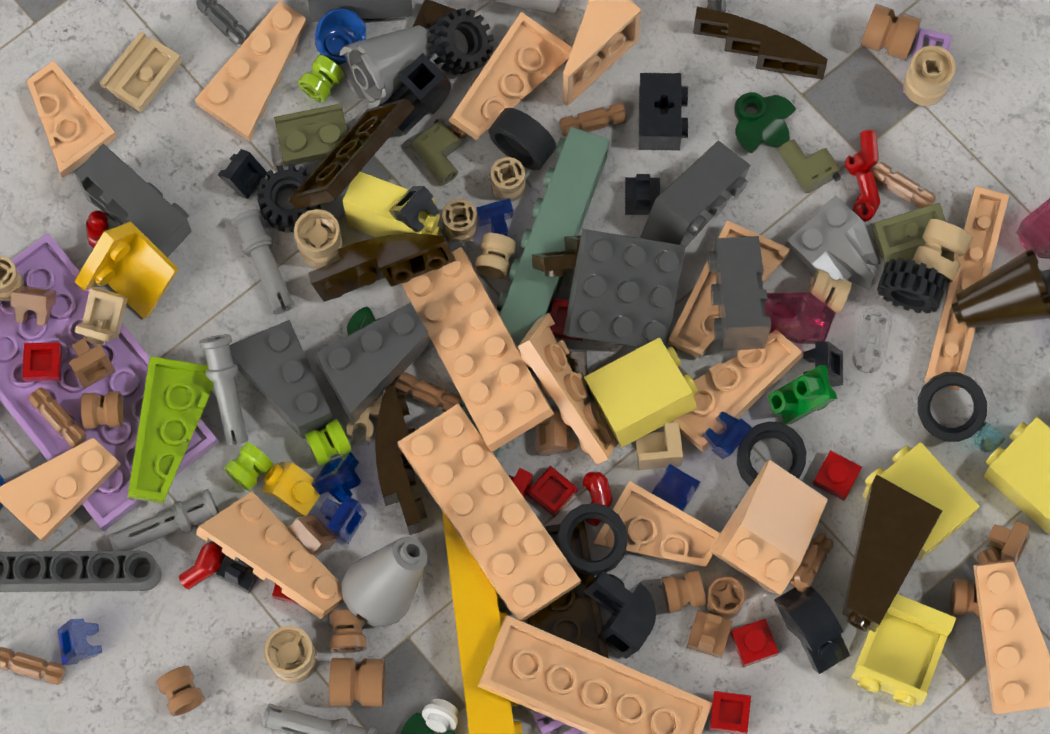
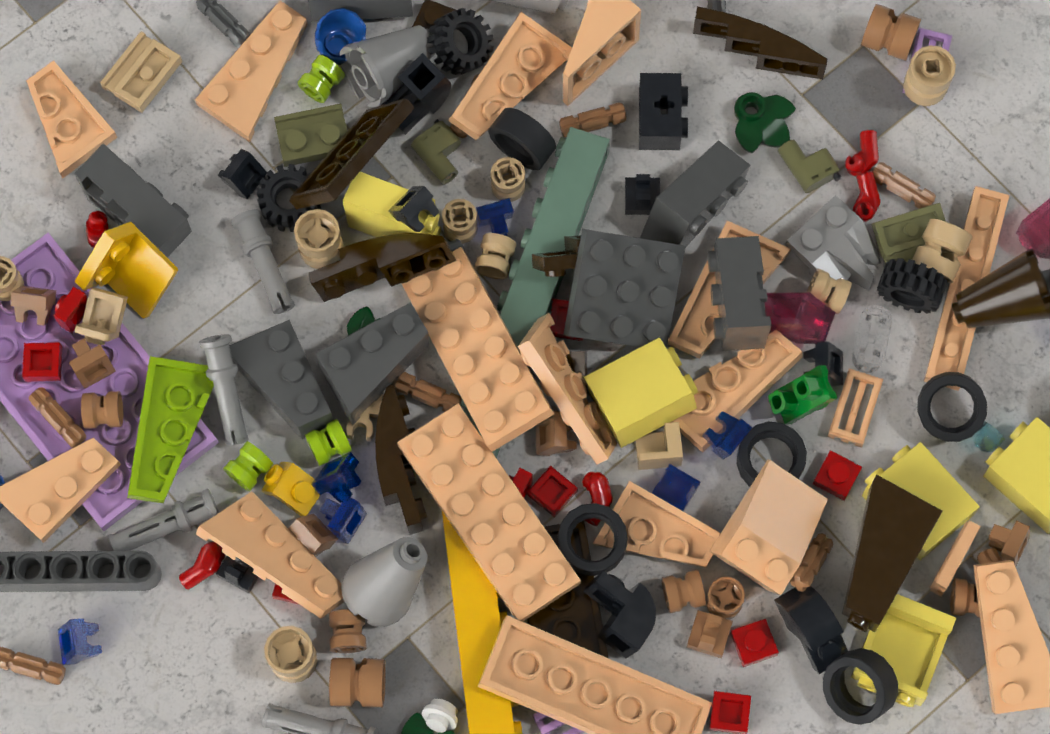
medium nougat wheel [156,666,206,716] -> none
none -> red plate [53,286,88,334]
none -> black tyre [823,648,898,725]
none -> light nougat tile [827,368,883,448]
none -> light nougat tile [929,520,981,597]

